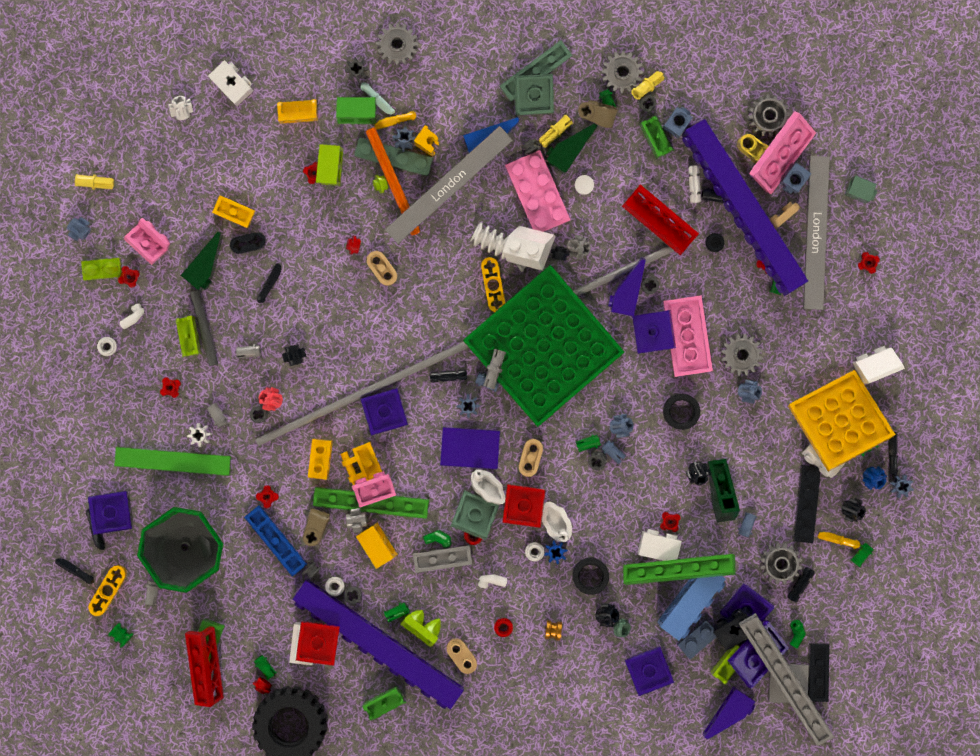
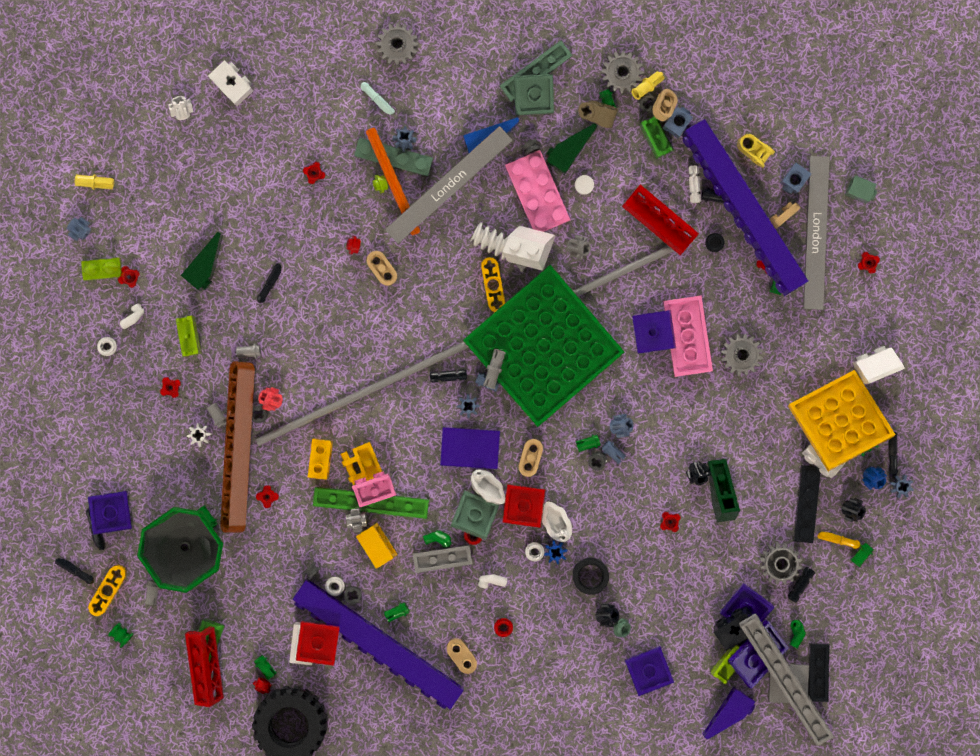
bright green tile [114,447,231,476] -> none
bright pink bracket [124,218,170,265] -> none
dark grey piece [190,290,218,366] -> none
yellow plate [212,195,256,229] -> none
black beam [230,232,267,254] -> none
blue plate [244,505,307,577] -> none
yellow hinge [277,99,318,124] -> none
black gear [282,344,307,366] -> none
dark tan piece [303,508,330,546] -> none
lime hinge [316,144,344,186] -> none
bright green hinge [336,97,376,124] -> none
dark grey gear [345,57,369,82] -> none
dark purple plate [361,388,408,436] -> none
bright green hinge [362,685,406,721] -> none
yellow piece [374,111,417,130] -> none
lime tile [400,610,441,647] -> none
yellow hinge [414,125,439,157] -> none
light yellow axle [538,115,573,148] -> none
pearl gold wheel [545,620,562,641] -> none
black plate [551,246,570,261] -> none
dark purple slope [608,257,646,316] -> none
bright green tile [623,554,736,585] -> none
white brick [637,529,682,561] -> none
dark grey bush [641,277,659,294] -> none
medium blue brick [657,576,726,641] -> none
black tyre [663,394,701,430] -> none
sand blue plate [677,620,716,659] -> none
sand blue gear [738,379,762,404] -> none
sand blue pin [738,512,757,538] -> none
light grey gear [747,94,791,138] -> none
bright pink plate [749,111,816,194] -> none
none -> green pin [197,505,218,528]
none -> dark orange beam [220,361,255,533]
none -> tan plate [652,89,678,121]

